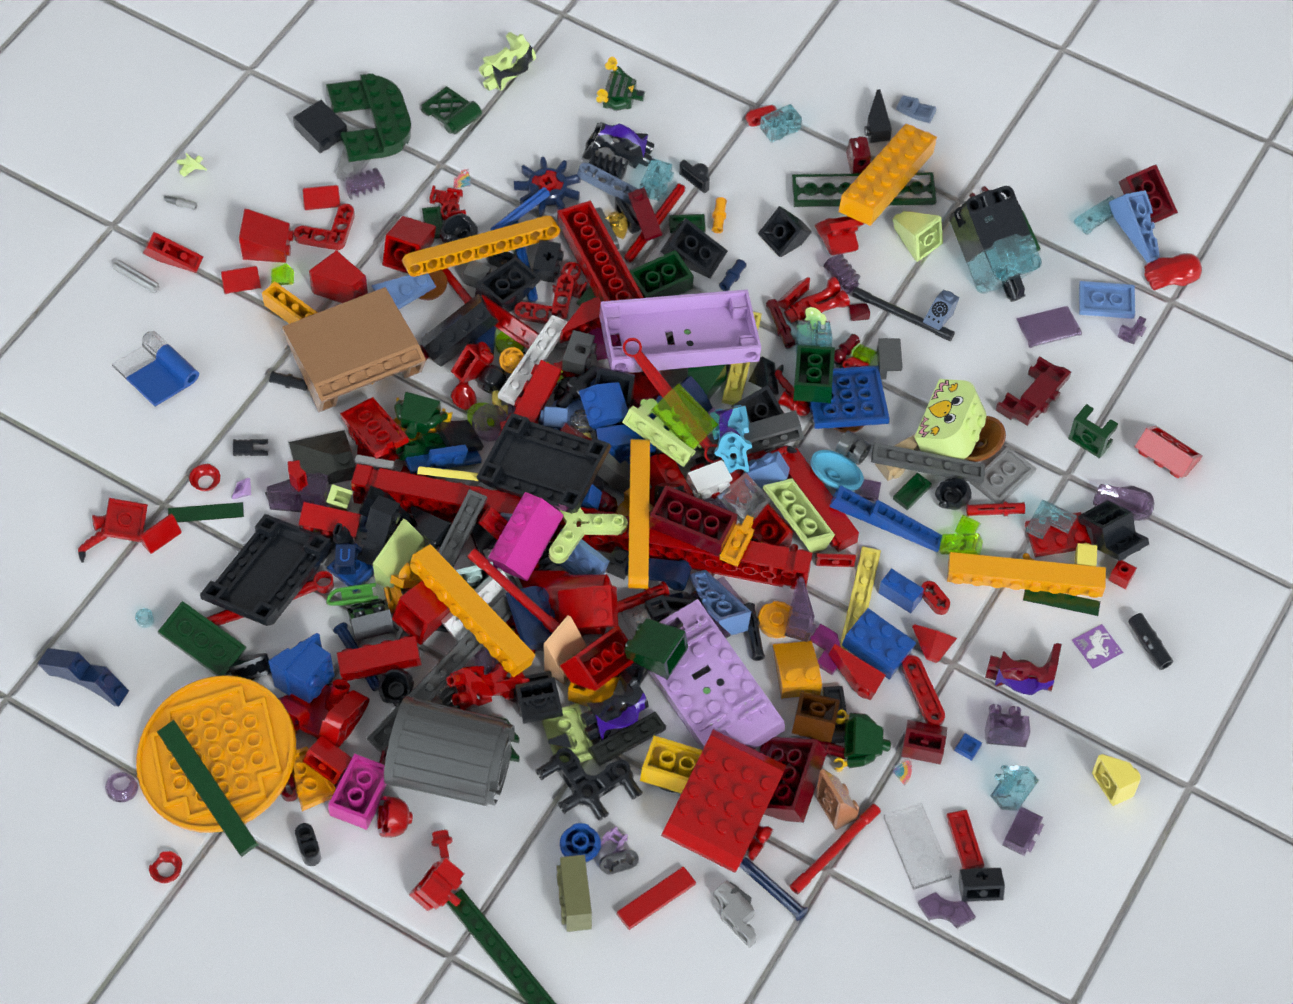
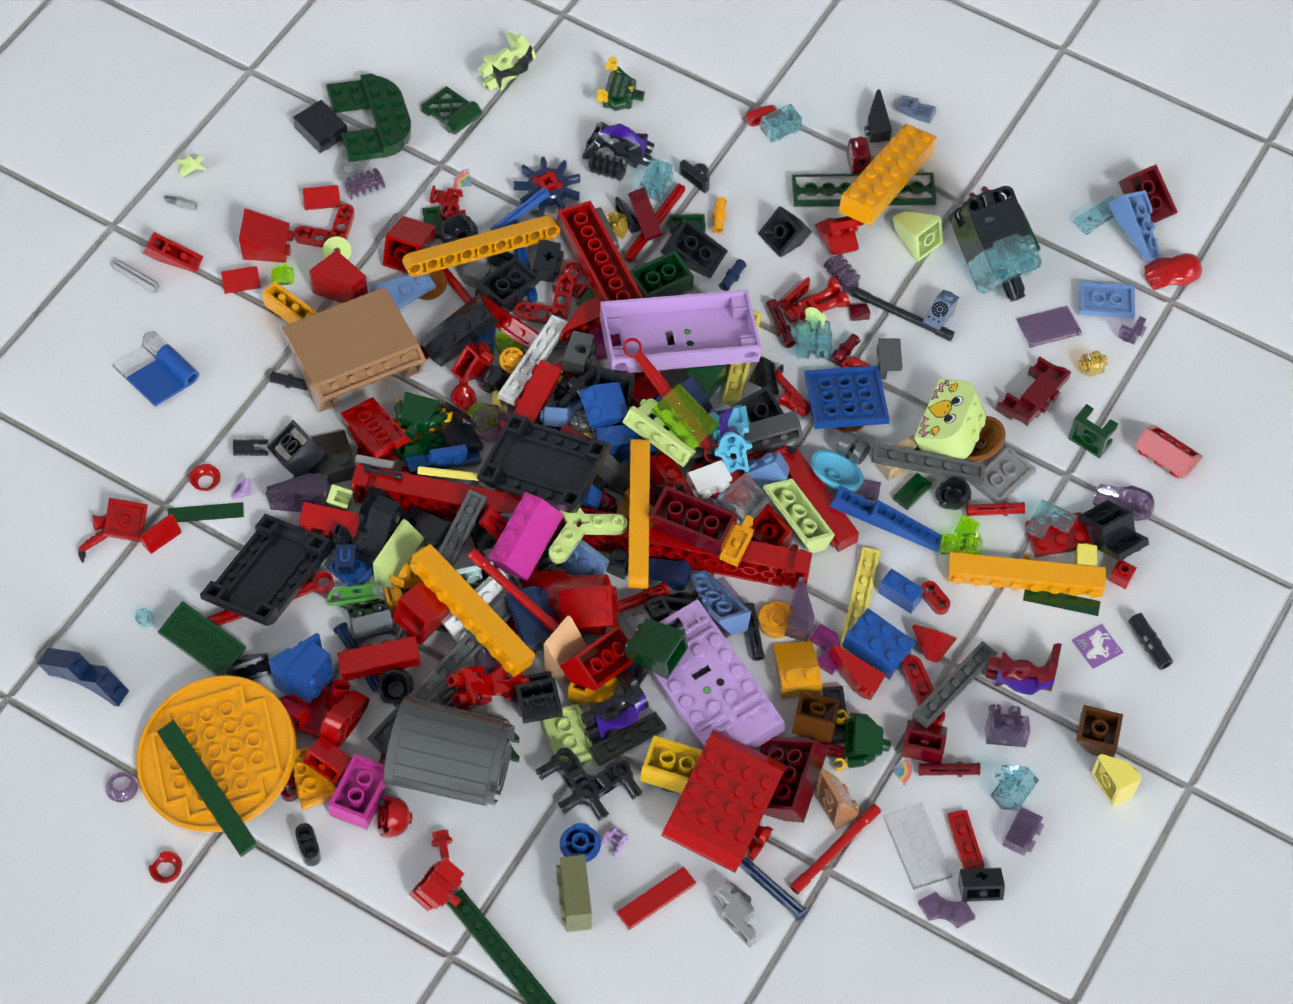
red piece [287,460,308,492] -> none
black slope [548,733,575,749] -> none
sand blue beam [577,163,638,205] -> none
black beam [599,849,639,875] -> none
dark green brick [793,345,835,403] -> none
red slope [816,553,856,567] -> none
clear neon green slope [852,344,877,364] -> none
blue tile [954,733,982,761] -> none
none -> black slope [267,420,326,481]
none -> yellowish green piece [322,237,352,260]
none -> black hinge [364,465,403,480]
none -> black piece [440,402,476,428]
none -> dark grey plate [911,641,998,729]
none -> dark red pin [918,761,981,777]
none -> reddish brown slope [1076,705,1123,758]
none -> clear yellow head [1079,350,1108,377]

